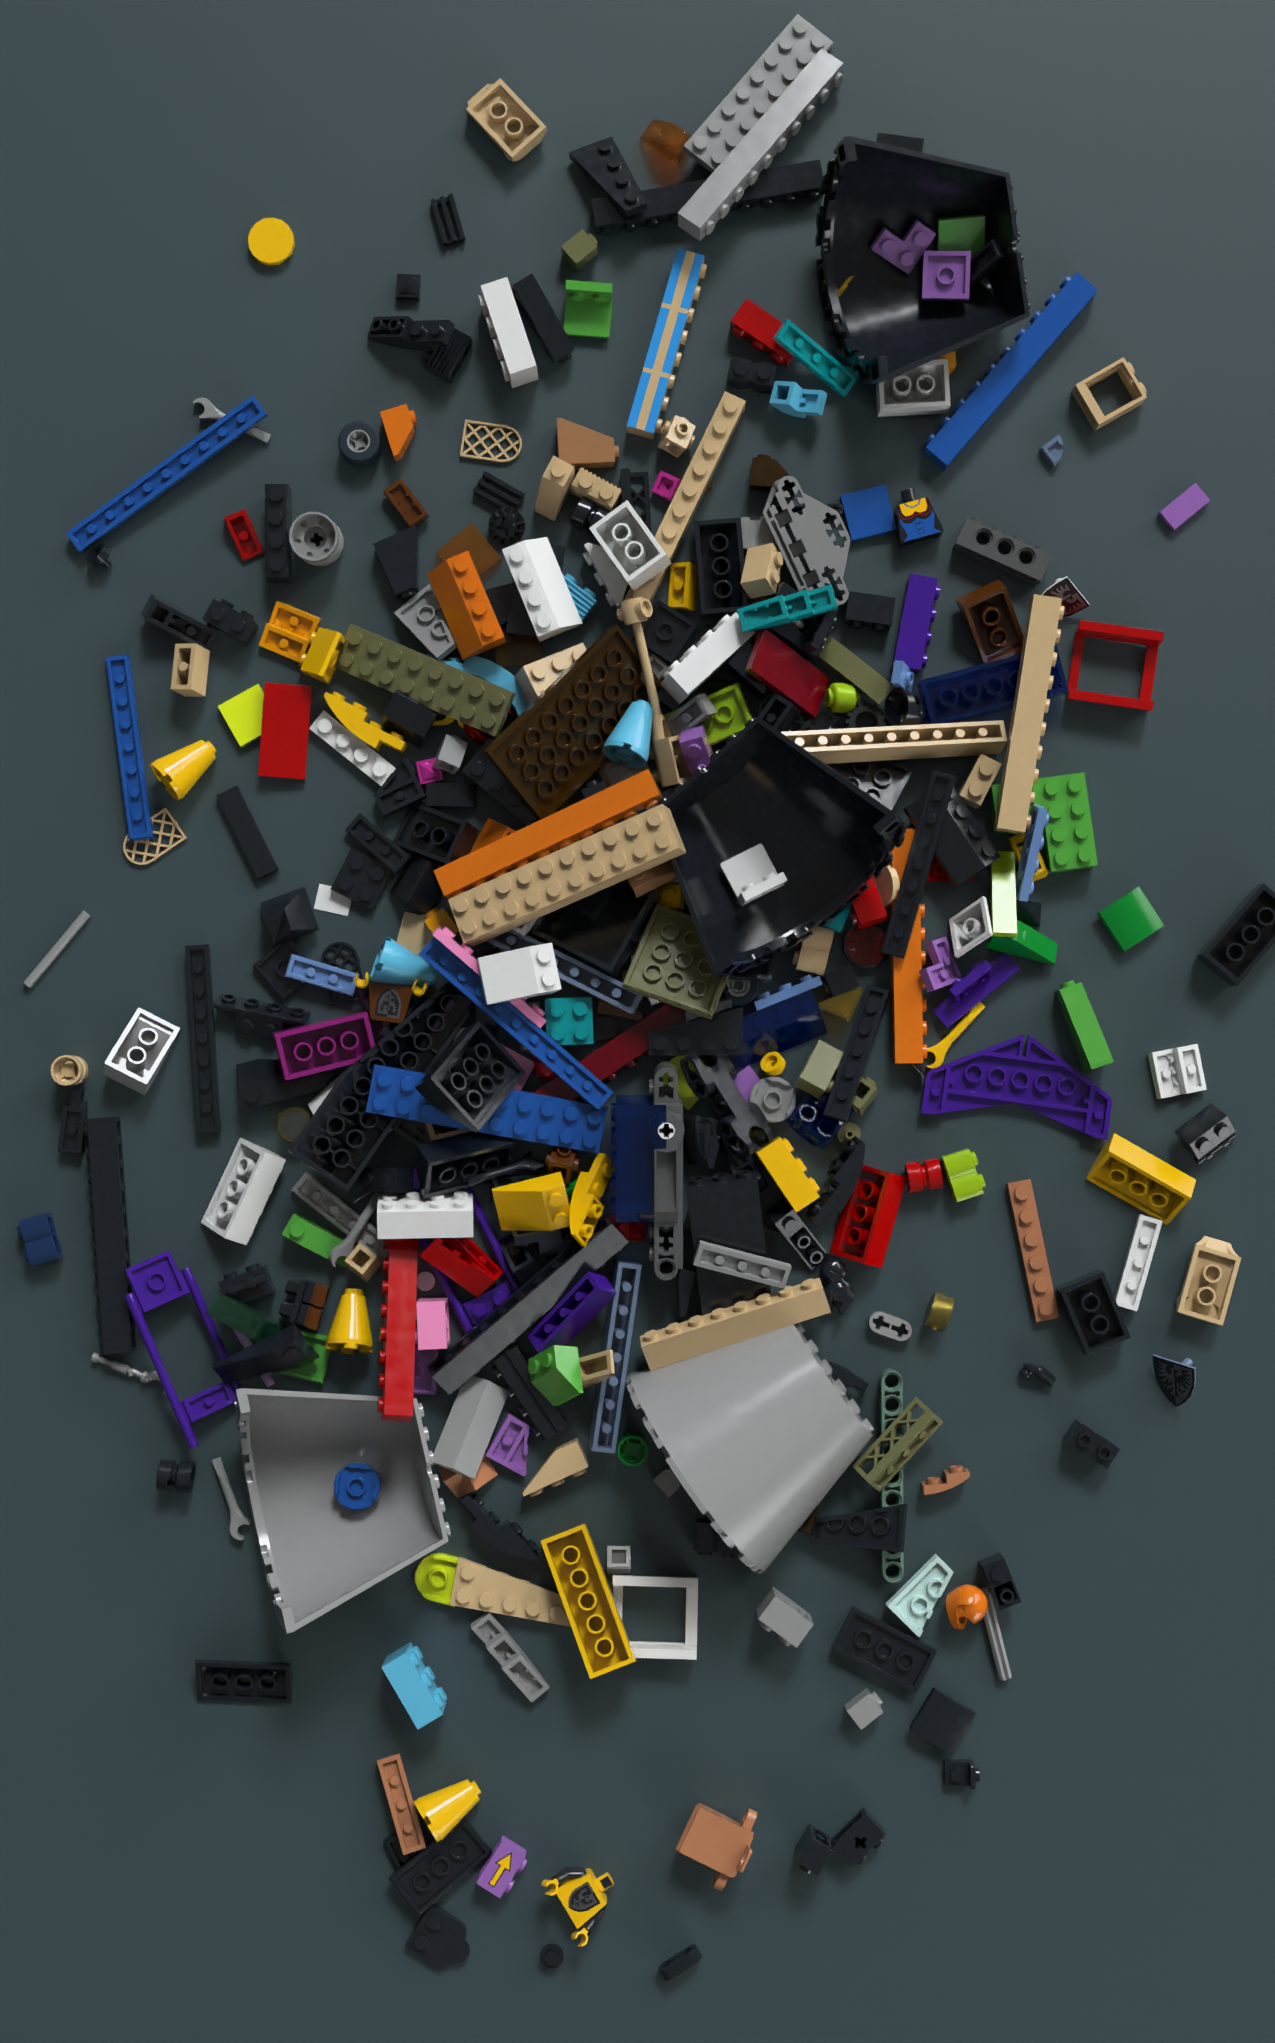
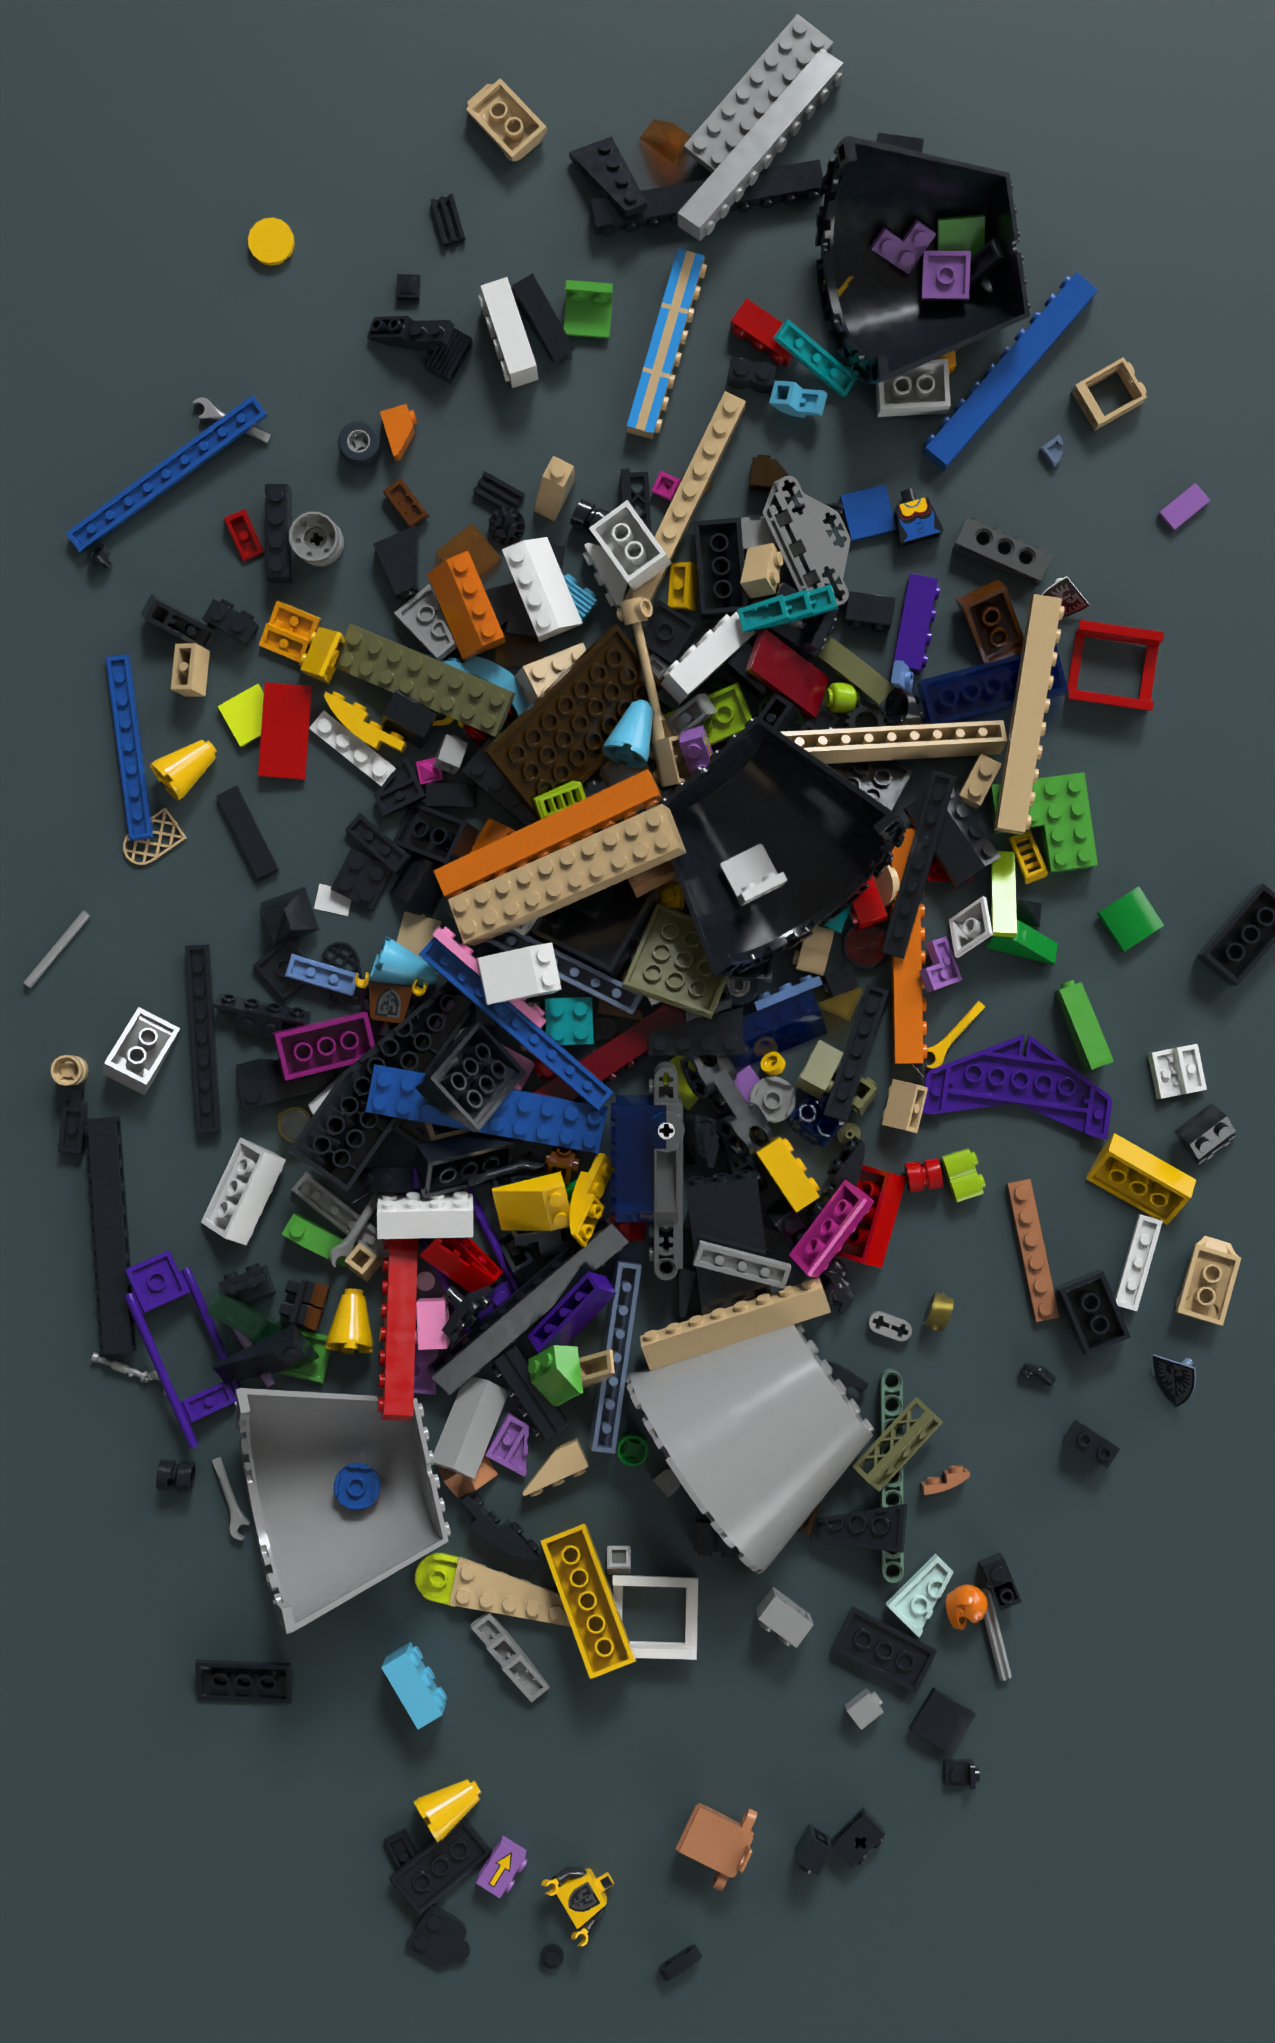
dark blue brick [17,1212,63,1266] -> none
nougat plate [377,1752,426,1855] -> none
light orange brick [424,908,459,935] -> none
tan window [460,419,522,463] -> none
medium nougat slope [557,418,620,470] -> none
olive brick [561,229,598,272] -> none
tan brick [570,467,622,512] -> none
tan brick [658,415,696,458] -> none
dark purple bracket [932,953,1020,1029] -> none
medium blue plate [1016,804,1049,902] -> none
none -> black plate [442,1285,495,1336]
none -> lime slope [533,781,586,820]
none -> dark pink slope [789,1180,874,1278]
none -> tan brick [882,1079,928,1133]

